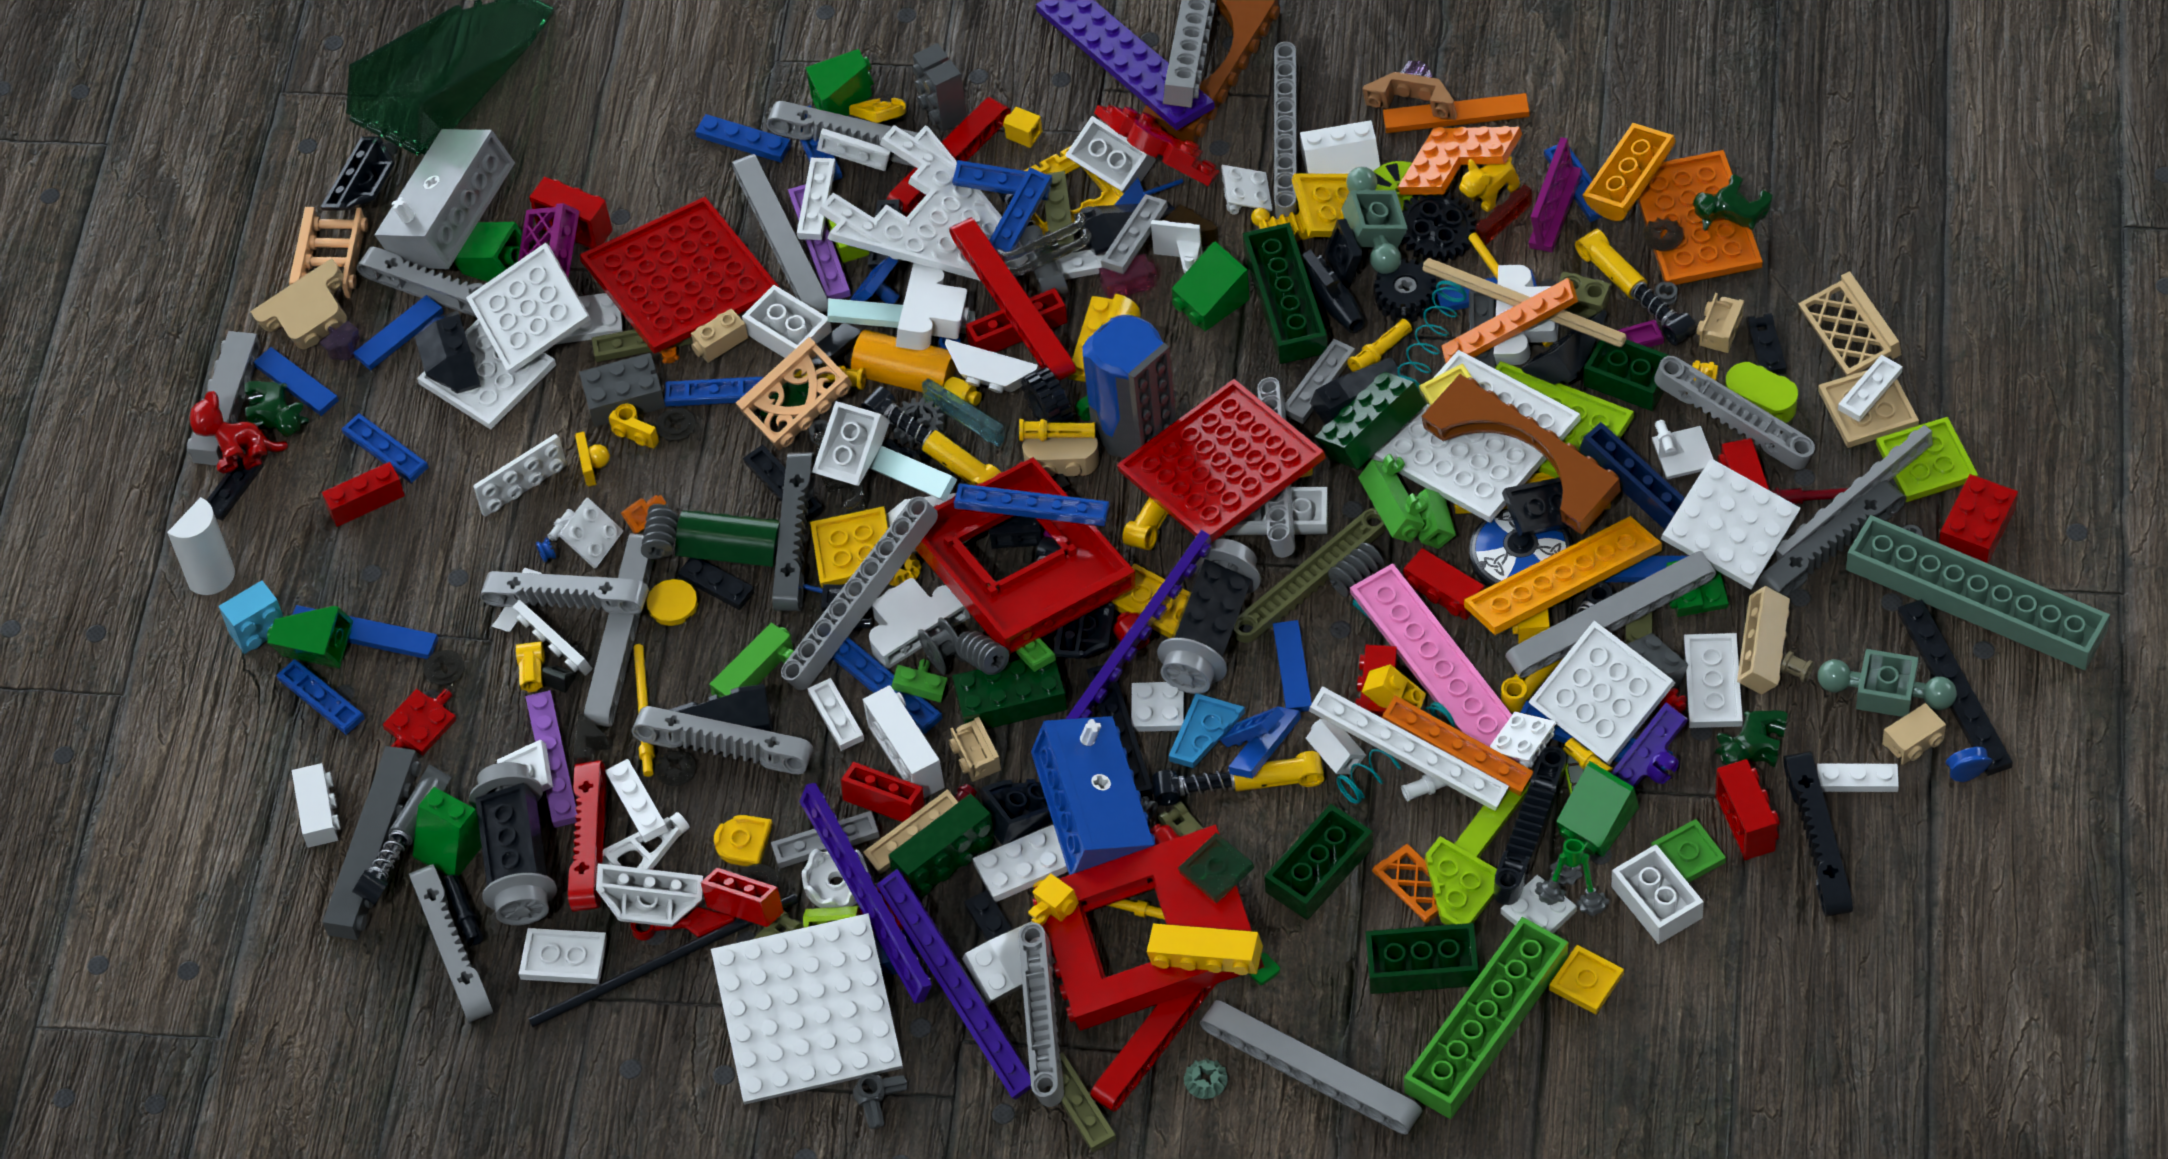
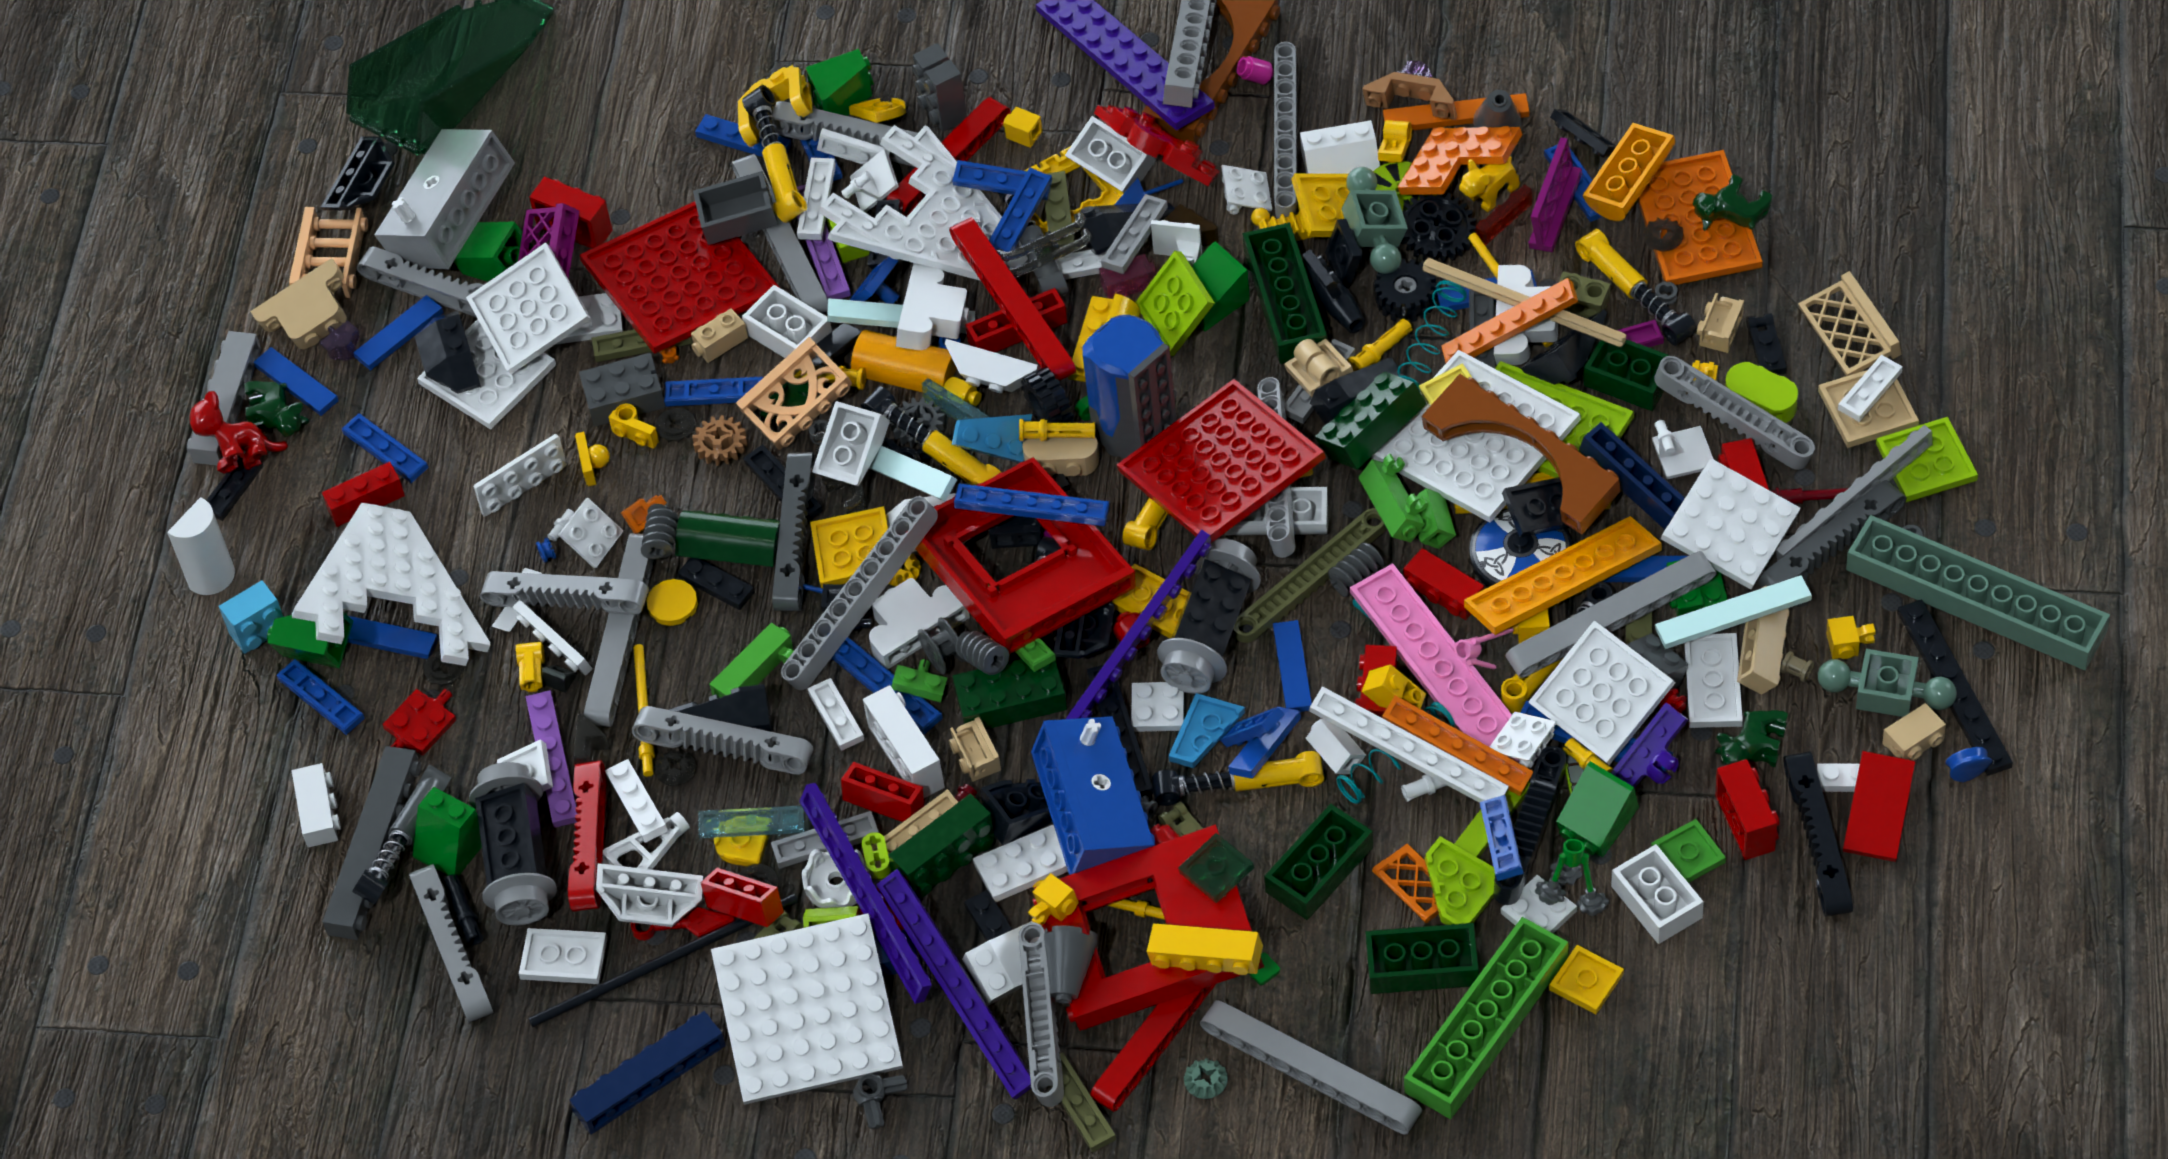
red brick [1939,474,2018,564] -> none
none -> white wing [292,503,490,666]
none -> dark blue brick [569,1011,726,1135]
none -> medium nougat gear [692,415,747,466]
none -> dark grey piece [693,171,778,245]
none -> clear light blue plate [698,806,804,838]
none -> yellow plate [738,65,813,147]
none -> yellow piece [742,85,807,223]
none -> white plate [841,149,899,213]
none -> lime beam [862,832,891,880]
none -> dark azure wing [952,414,1032,463]
none -> dark grey cone [1044,926,1098,1004]
none -> lime plate [1135,251,1215,356]
none -> dark pink brick [1237,56,1274,85]
none -> tan plate [1284,339,1353,397]
none -> yellow plate [1378,120,1412,163]
none -> bright pink plant [1454,627,1514,670]
none -> dark grey cone [1473,90,1522,129]
none -> plate [1480,795,1524,881]
none -> black plate [1550,109,1617,157]
none -> light aqua tile [1655,575,1812,649]
none -> yellow brick [1826,616,1875,659]
none -> red tile [1843,751,1915,862]

